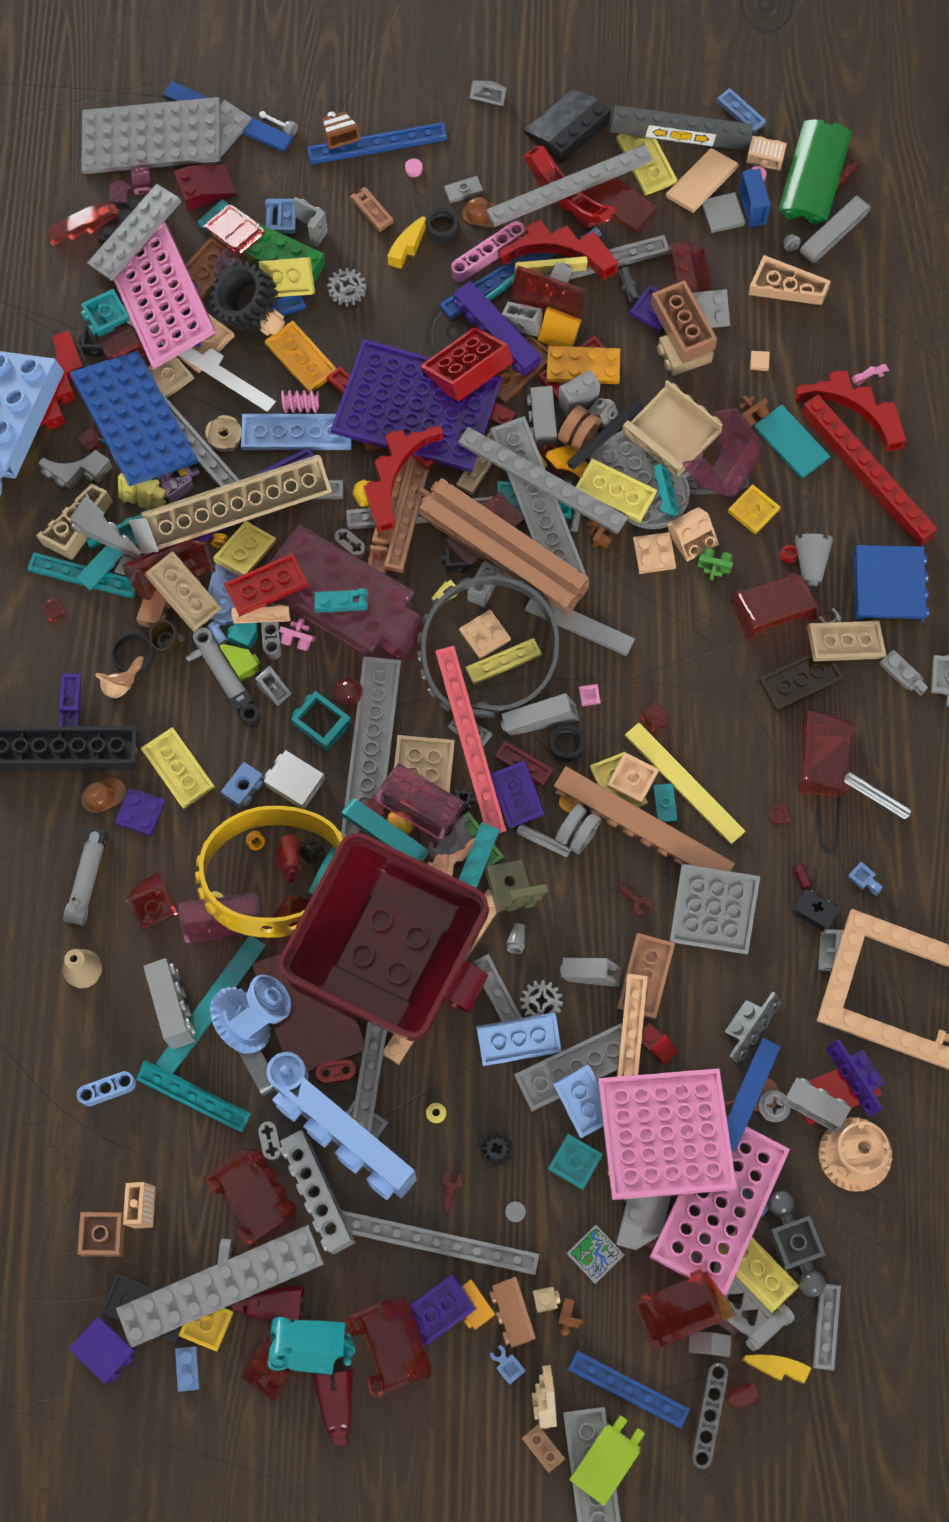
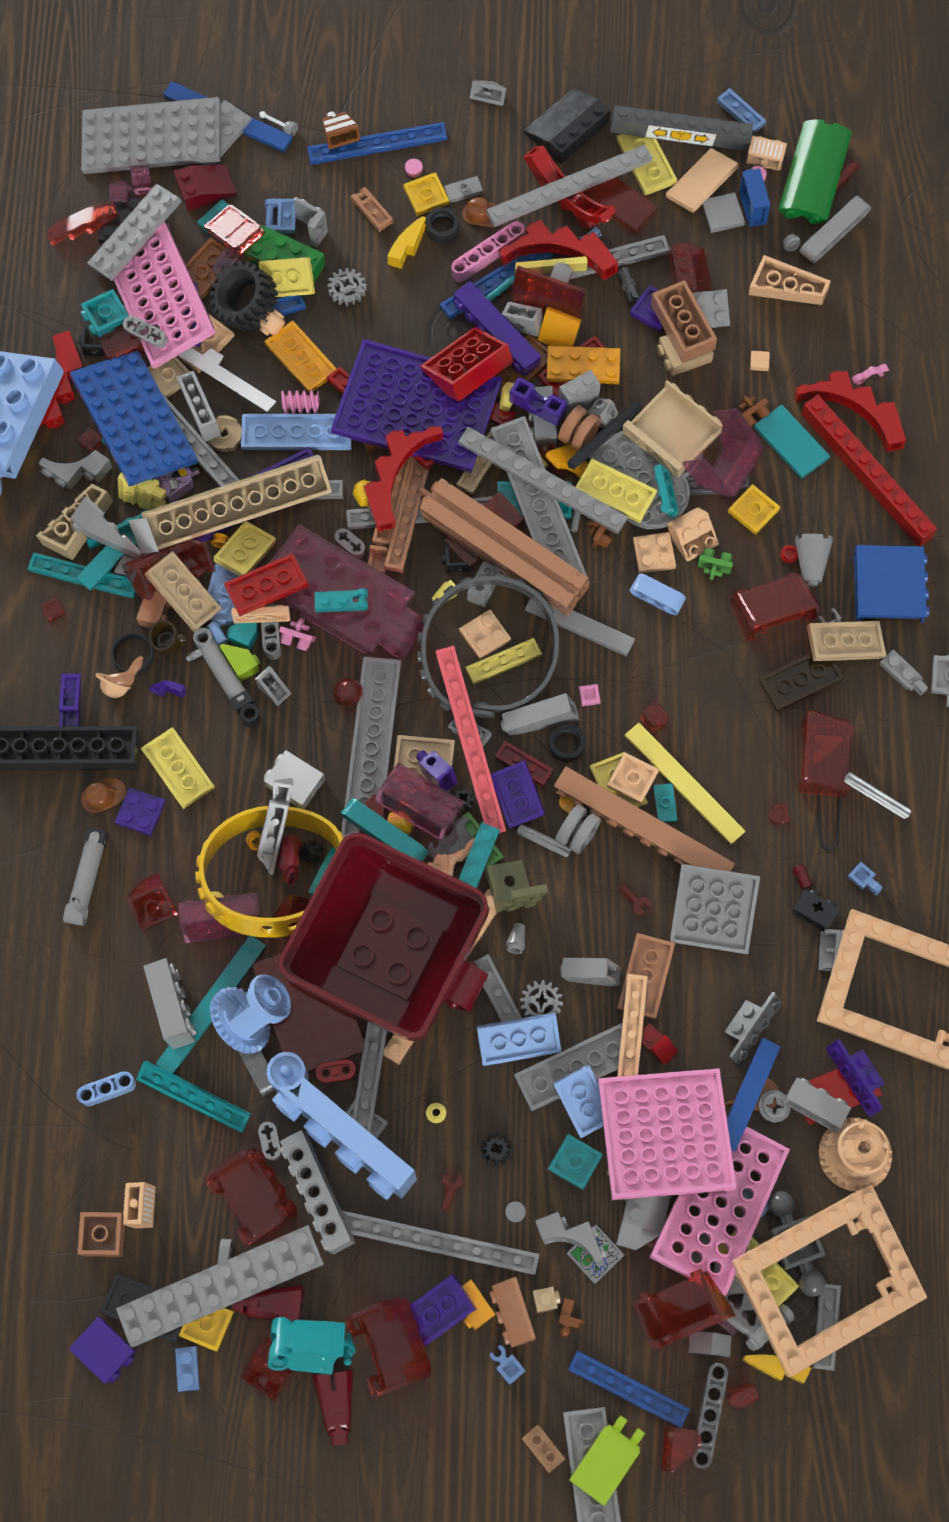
tan cone [63,949,102,989] -> none
medium blue brick [221,762,264,810] -> none
teal window [291,691,352,752] -> none
tan plate [532,1365,557,1428] -> none
none -> light grey beam [123,316,168,348]
none -> dark purple slope [149,680,187,698]
none -> light grey brick [177,370,221,442]
none -> light grey wedge [257,778,293,875]
none -> yellow plate [403,172,449,216]
none -> dark purple torso [416,750,457,795]
none -> light yellow cone [499,382,514,411]
none -> dark purple arch [509,377,567,426]
none -> light grey arch [535,1212,607,1267]
none -> light blue beam [630,573,686,615]
none -> clear red slope [661,1427,701,1473]
none -> light nougat plate [731,1185,927,1377]

